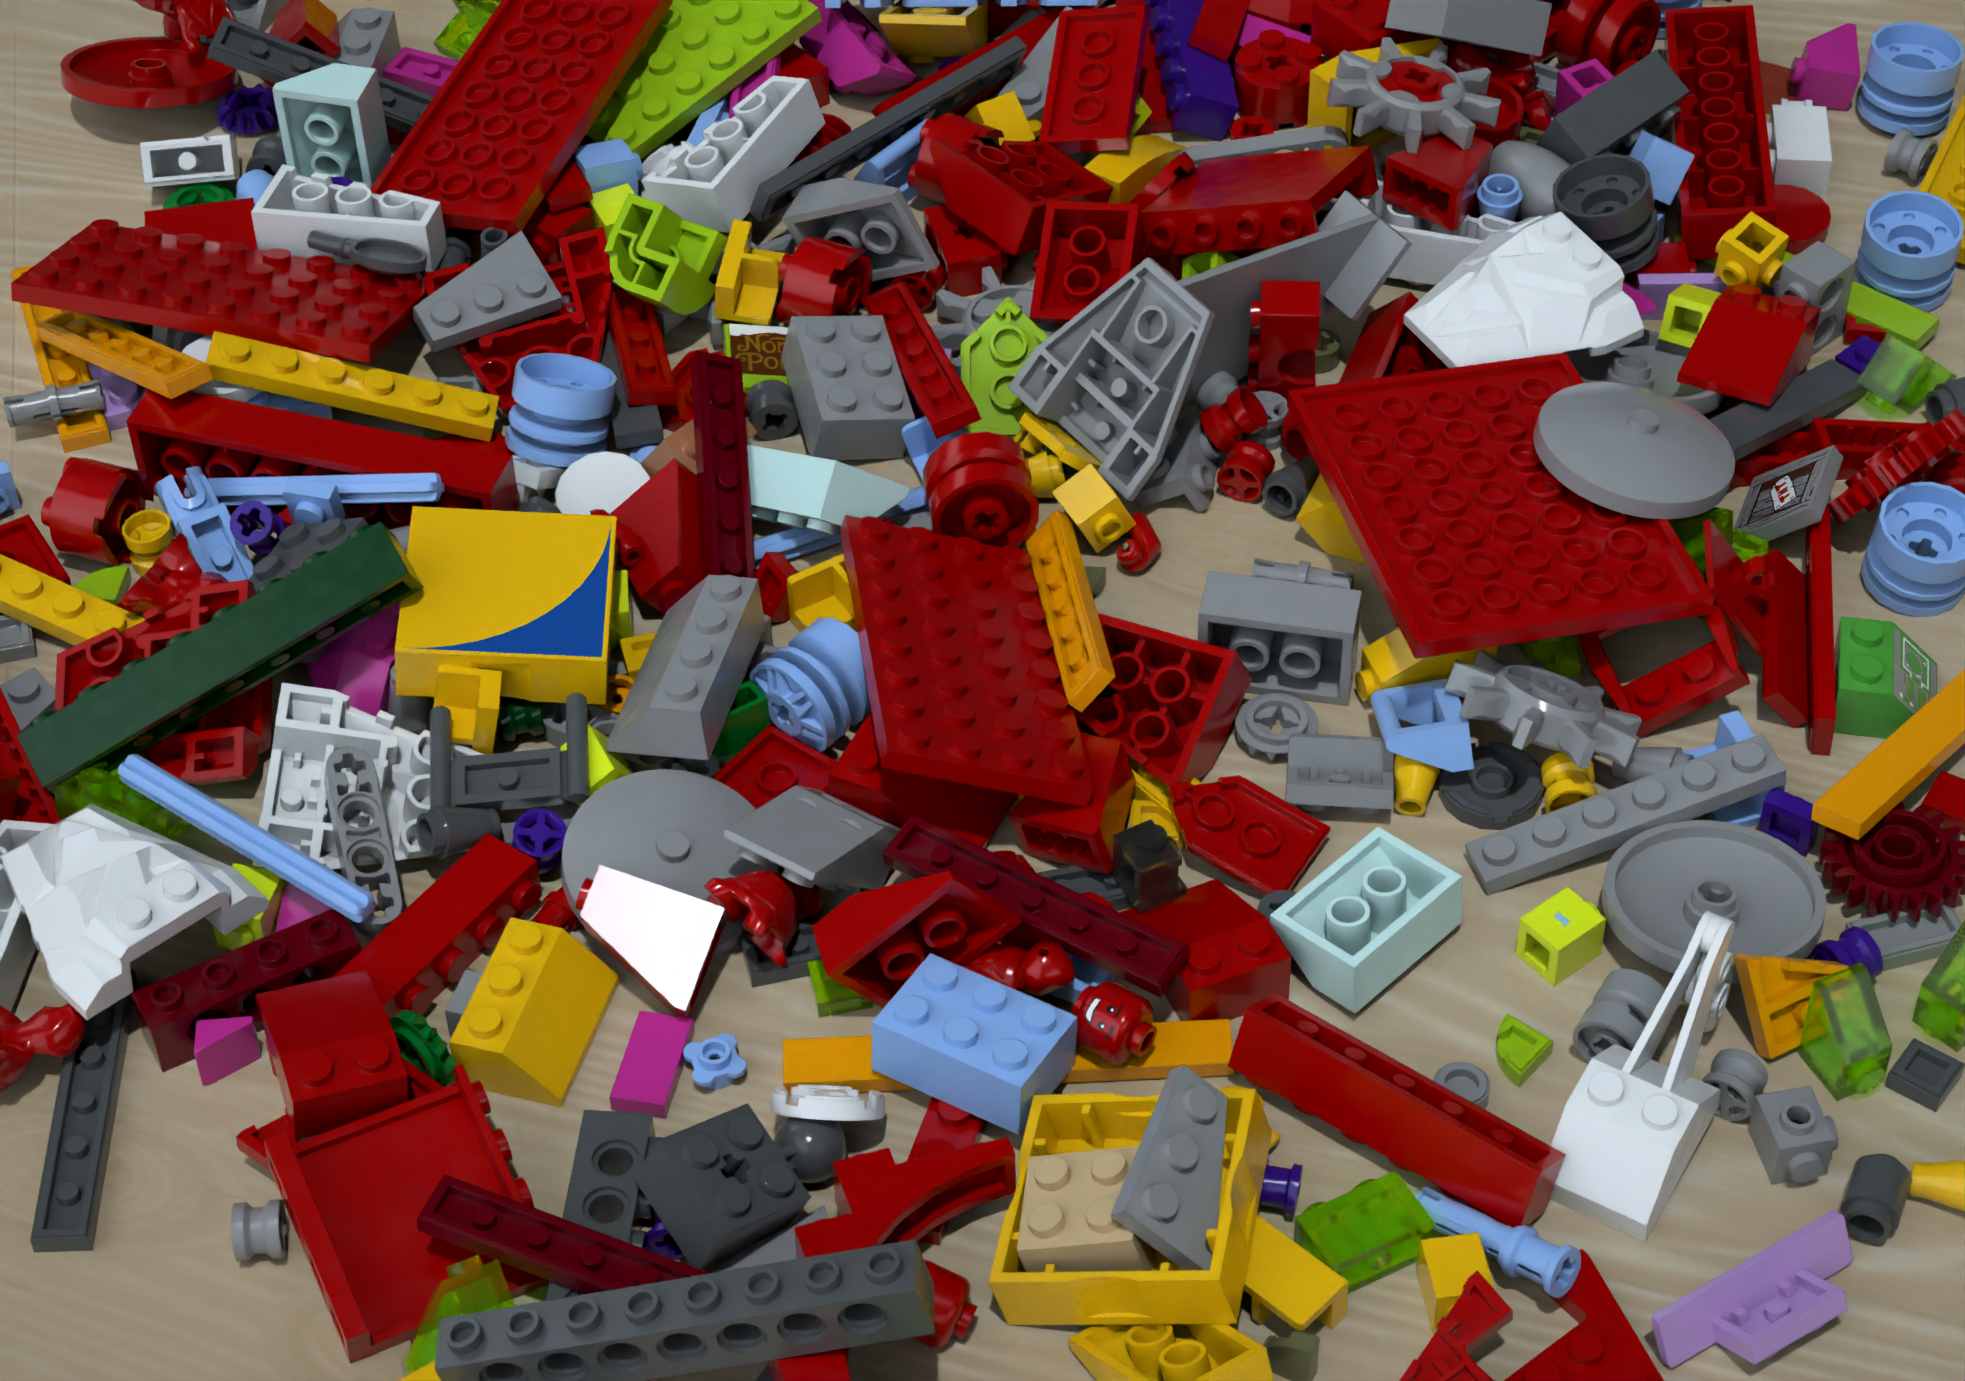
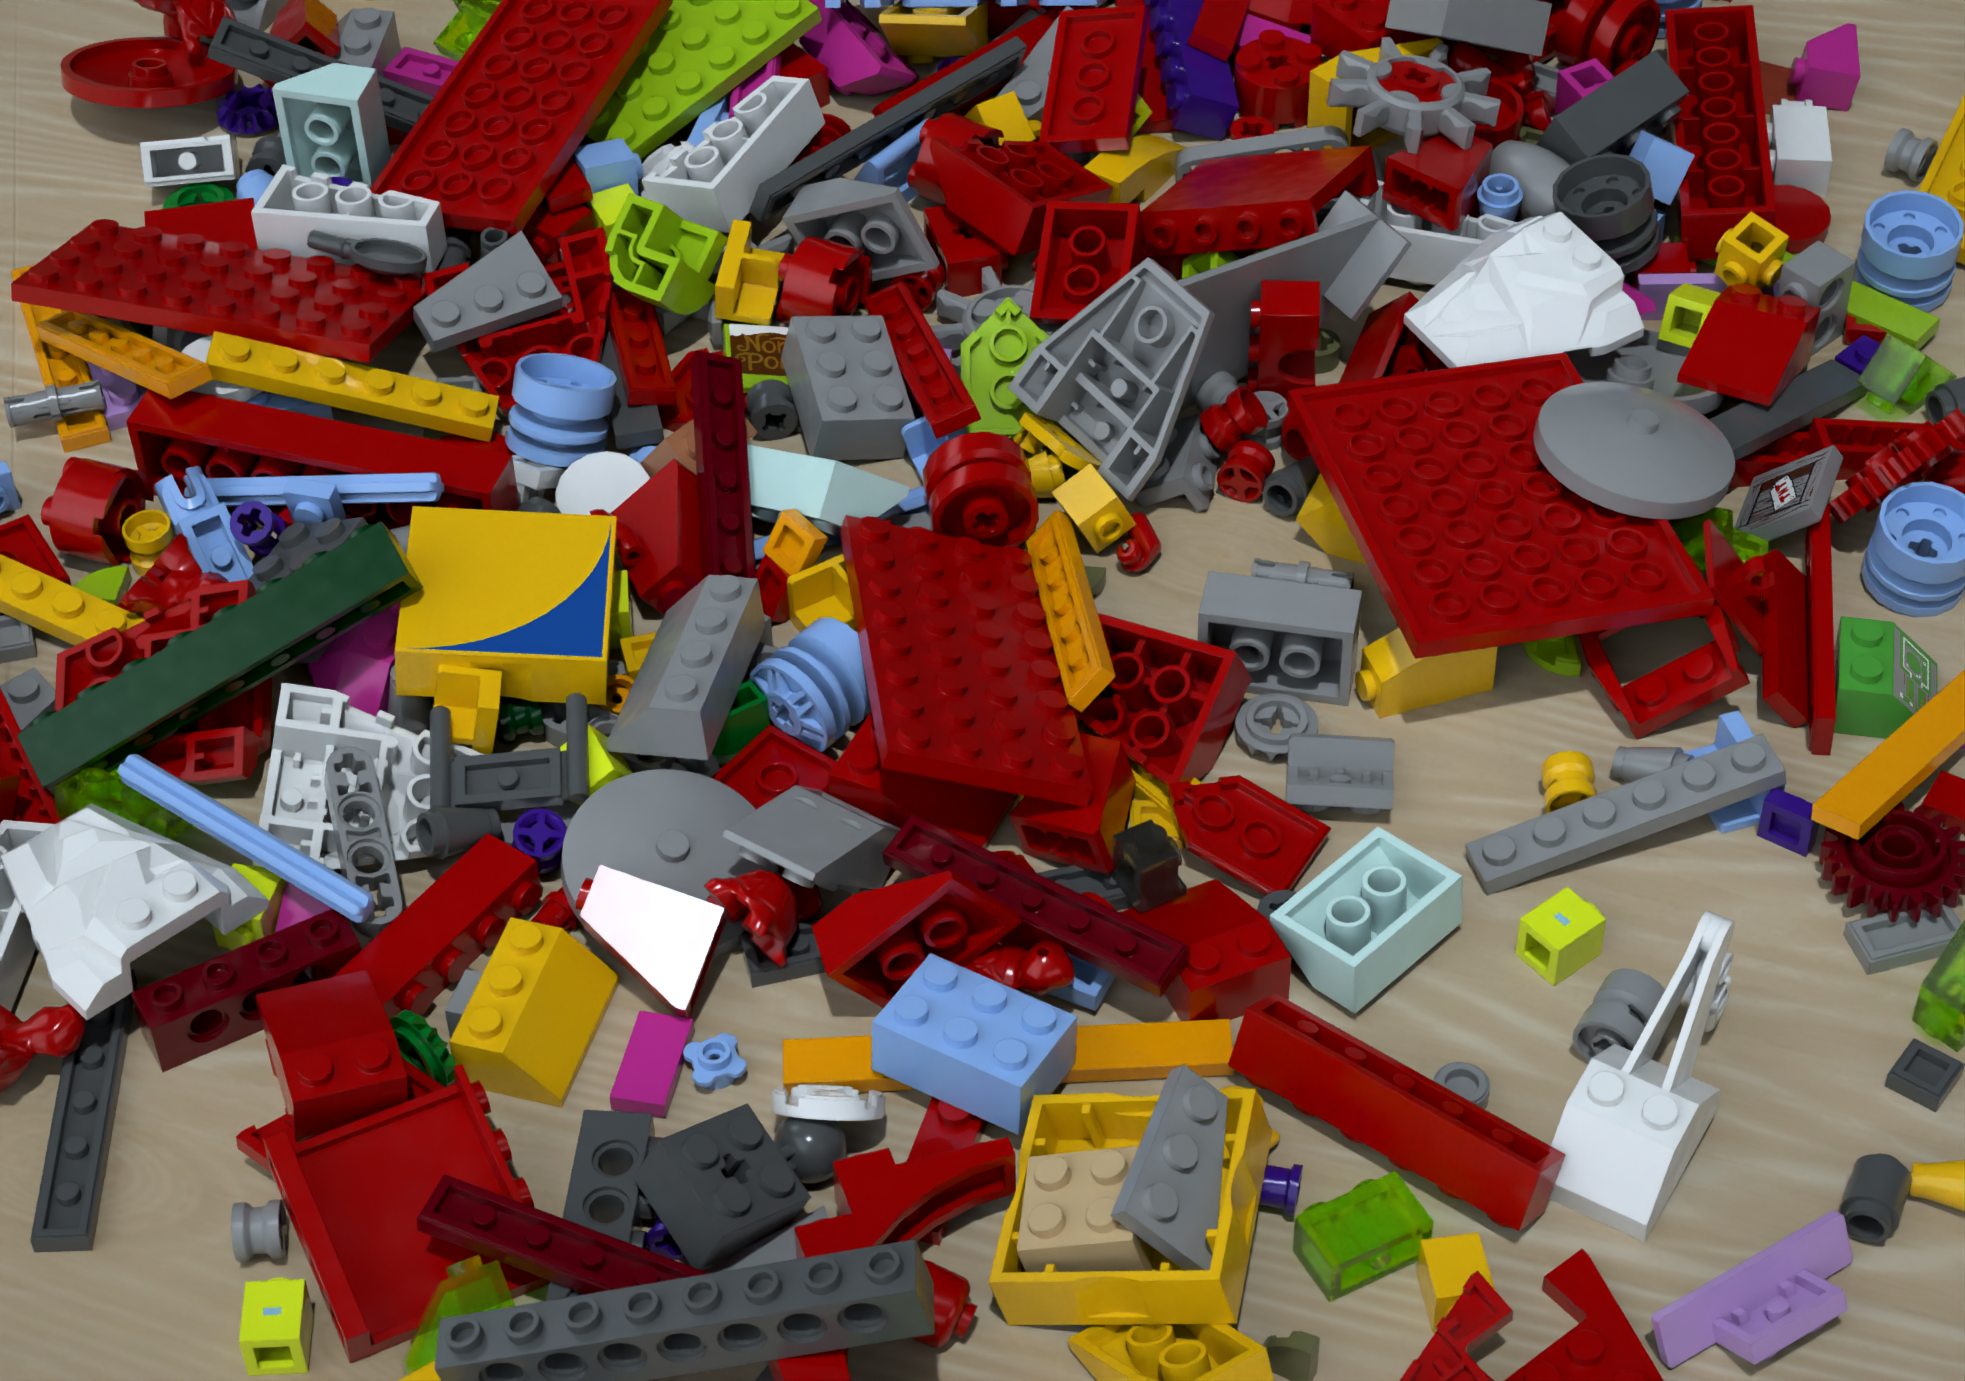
dark pink slope [194,1016,261,1085] -> none
clear neon green plate [807,960,873,1018] -> none
red head [1071,981,1157,1065] -> none
red tile [1131,151,1196,212] -> none
yellow panel [1243,1215,1348,1331] -> none
light blue tile [1370,678,1474,772] -> none
yellow cone [1393,753,1441,816] -> none
light blue pin [1409,1187,1581,1298] -> none
dark grey tile [1439,741,1544,830] -> none
light grey gear [1445,650,1642,769] -> none
lime tile [1496,1013,1554,1087] -> none
light grey dish [1602,820,1827,983] -> none
light grey wheel [1702,1048,1768,1121] -> none
light orange wing [1734,953,1861,1059] -> none
light grey brick [1748,1086,1838,1185] -> none
clear neon green slope [1798,962,1893,1101] -> none
dark purple wheel [1812,926,1883,987] -> none
light blue wheel [1857,22,1965,136] -> none
none -> neon yellow brick [239,1277,314,1376]
none -> light orange plate [762,509,828,576]

